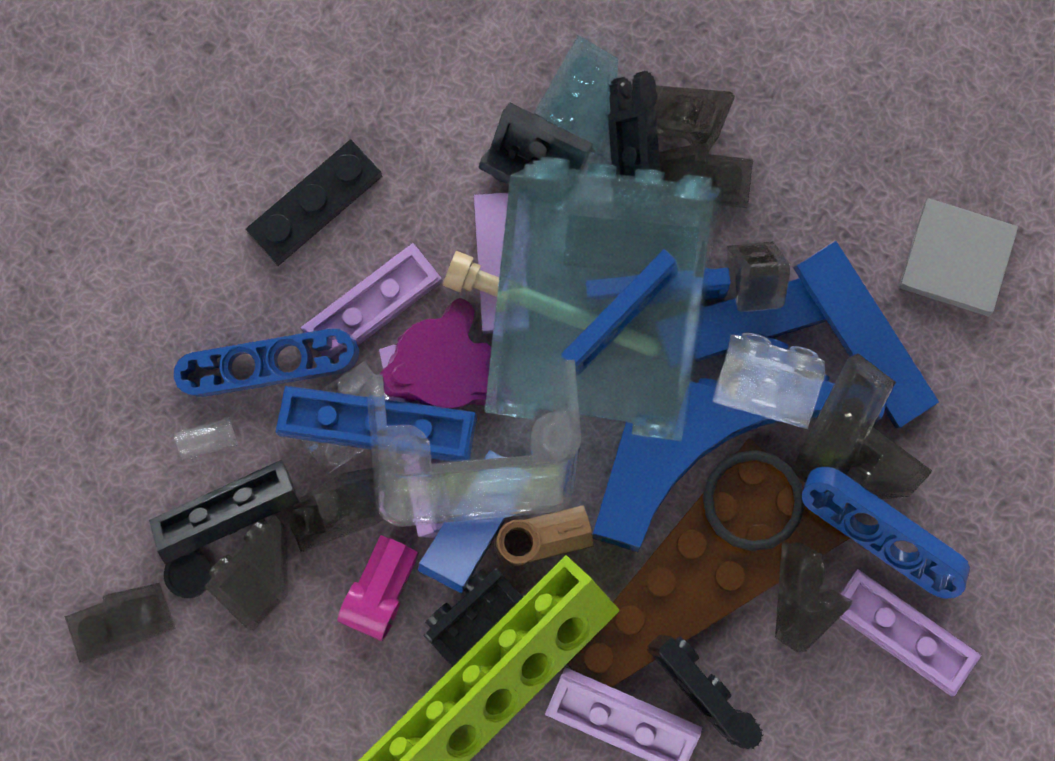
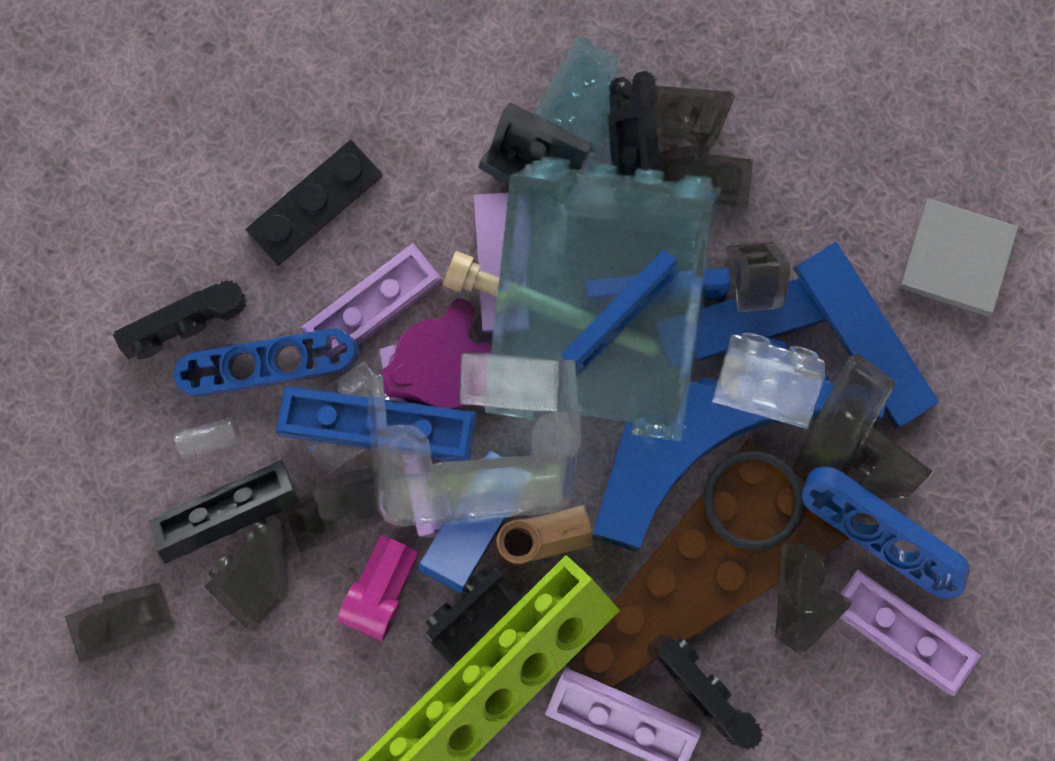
black piece [163,551,213,599] -> none
none -> black hinge [113,279,247,359]
none -> clear plate [460,352,563,412]

